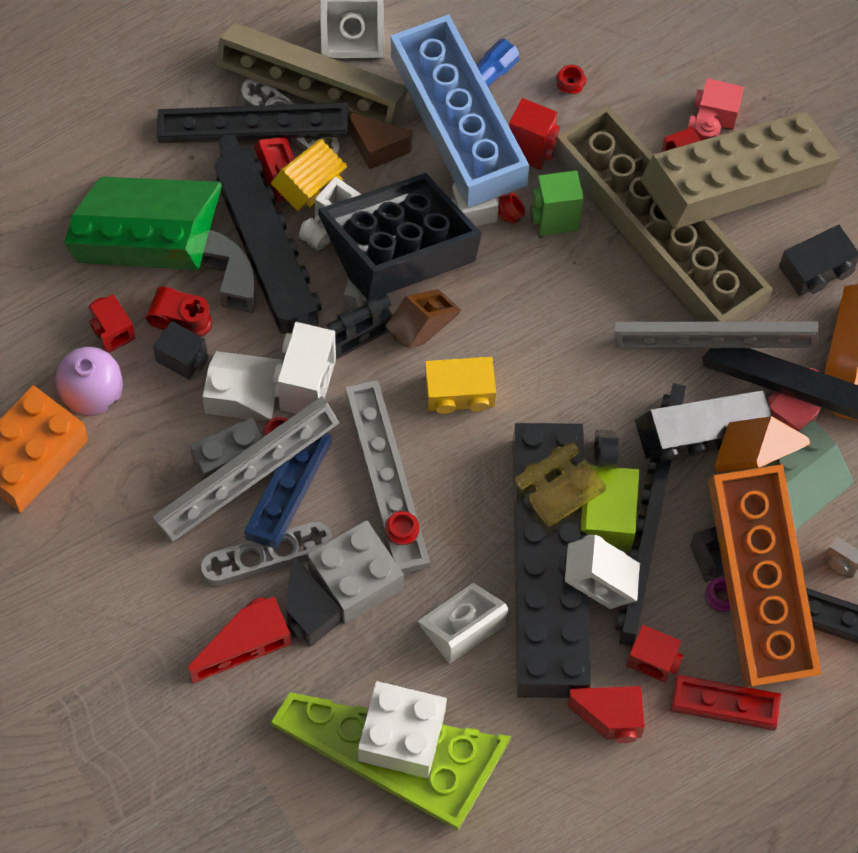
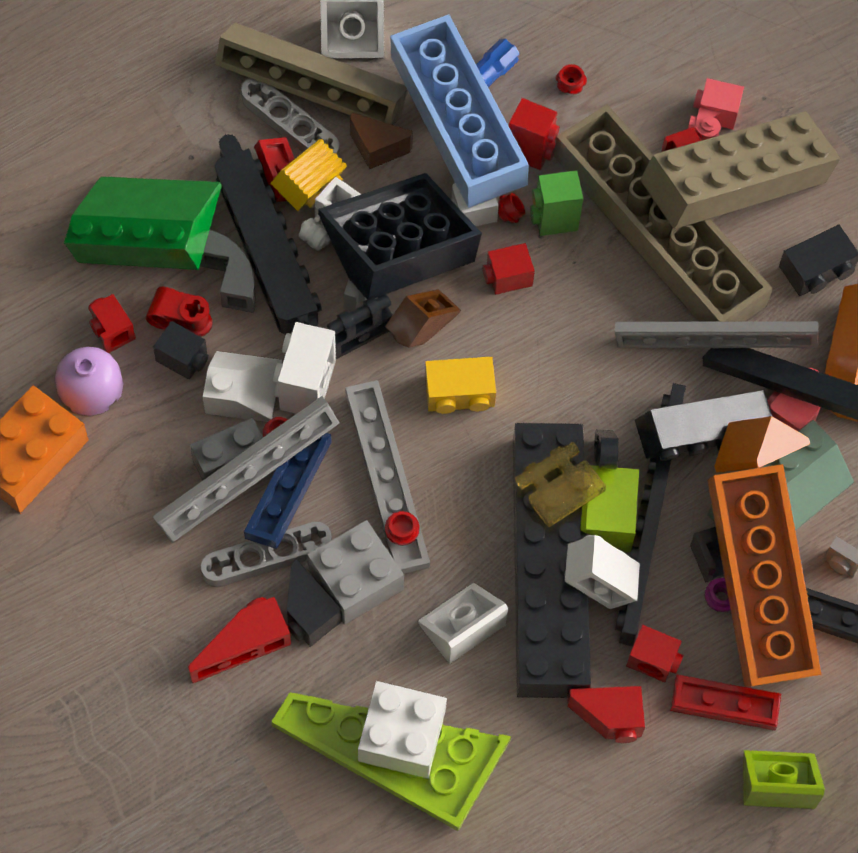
black tile [157,102,349,143] -> none
none -> red brick [482,243,535,295]
none -> lime slope [743,750,825,809]

